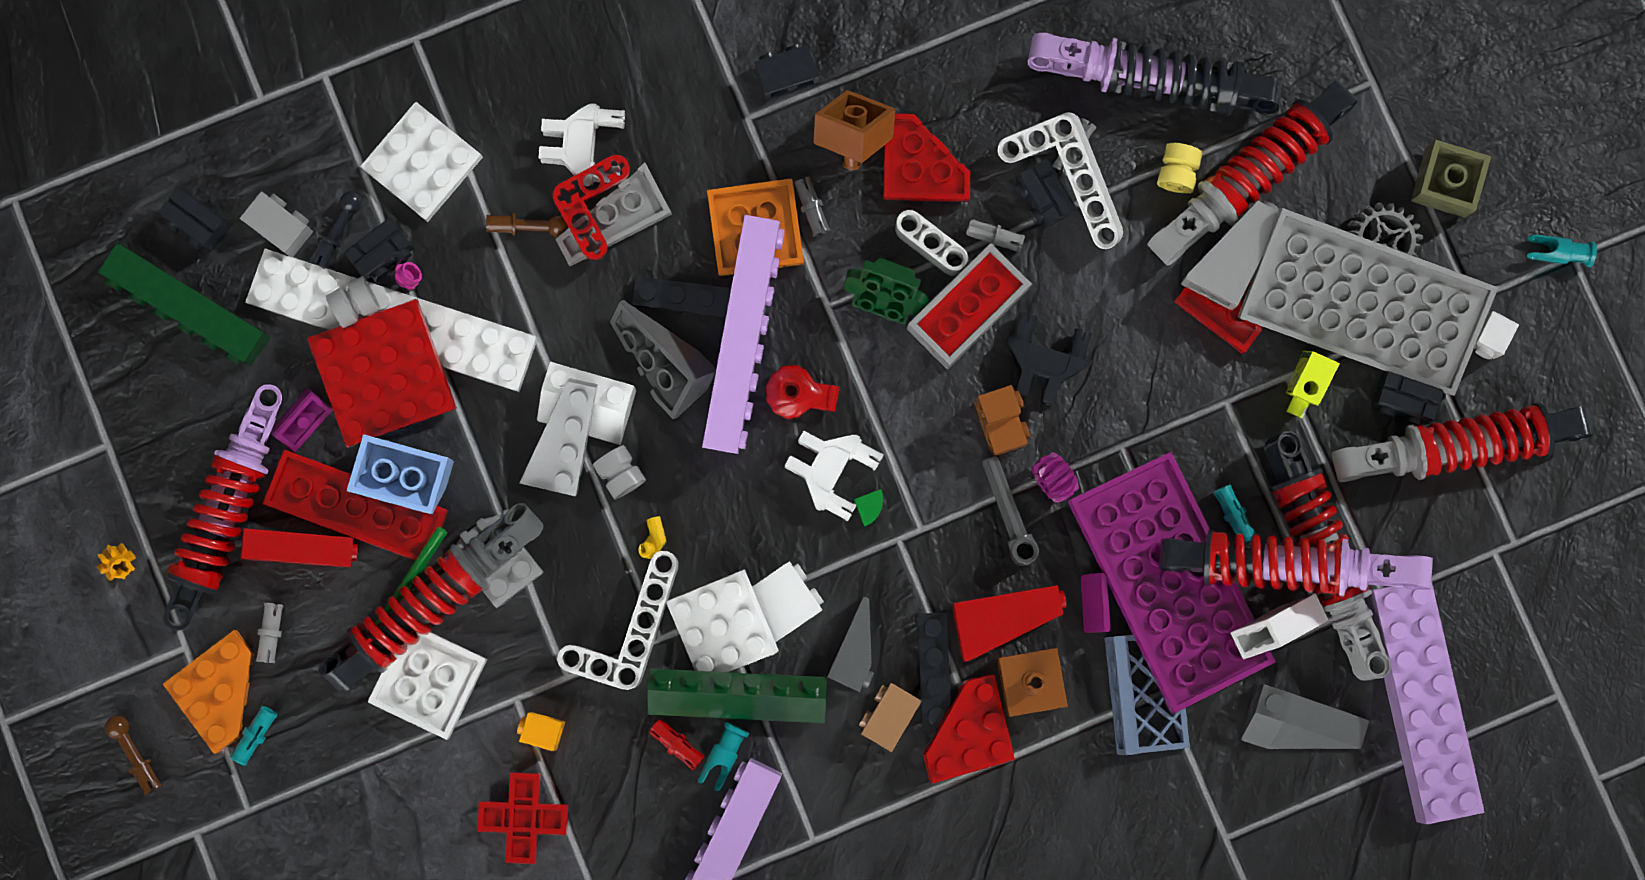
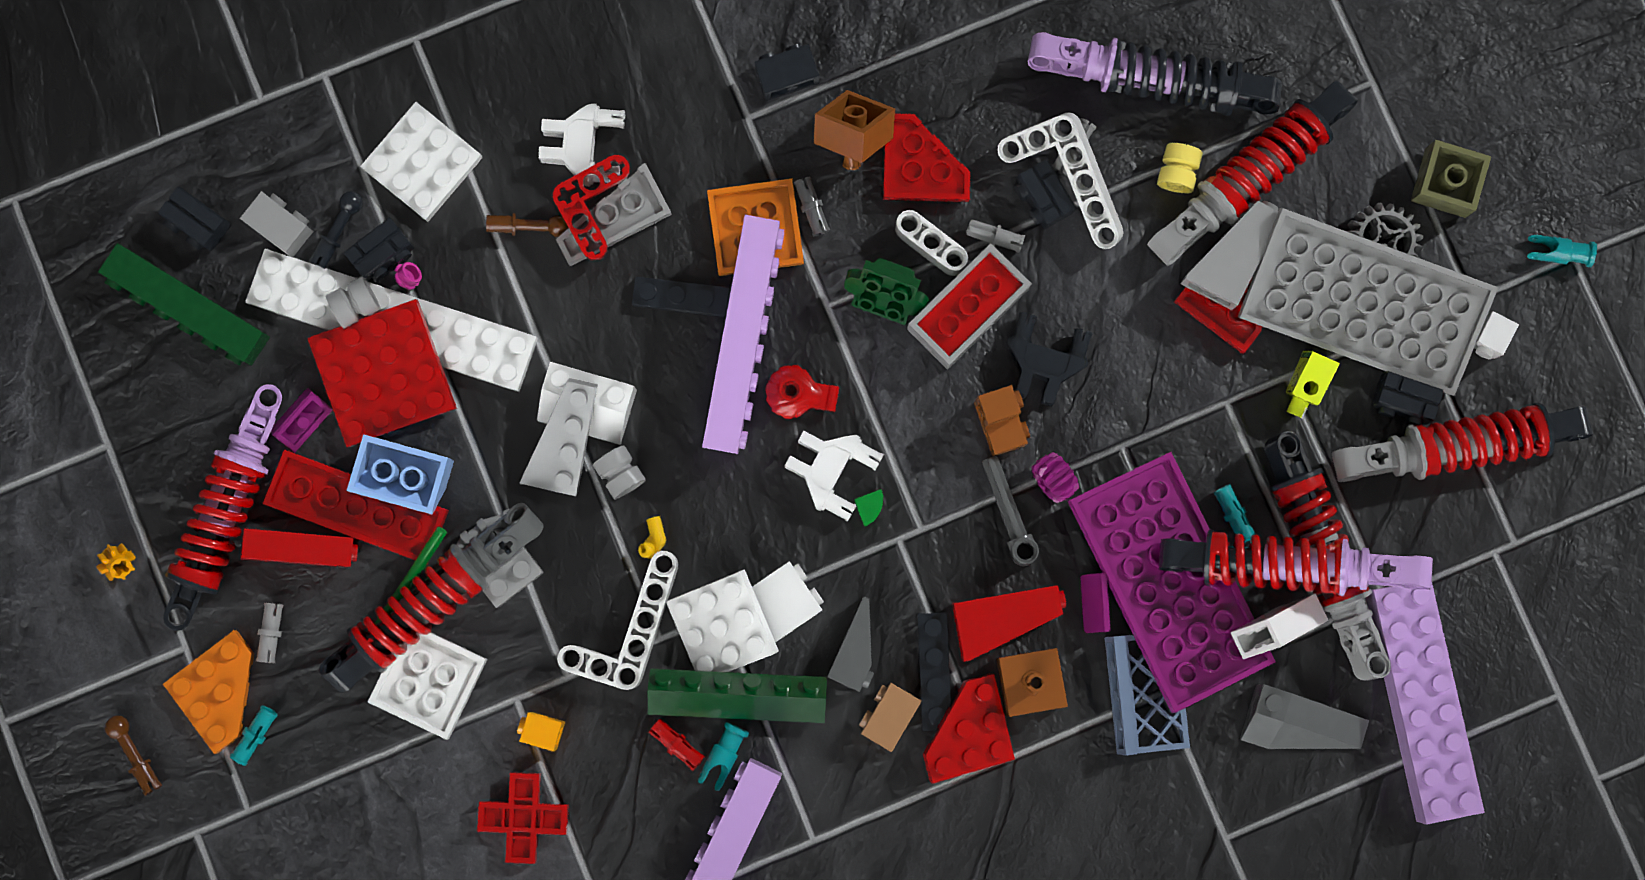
dark grey wedge [610,300,716,419] -> none

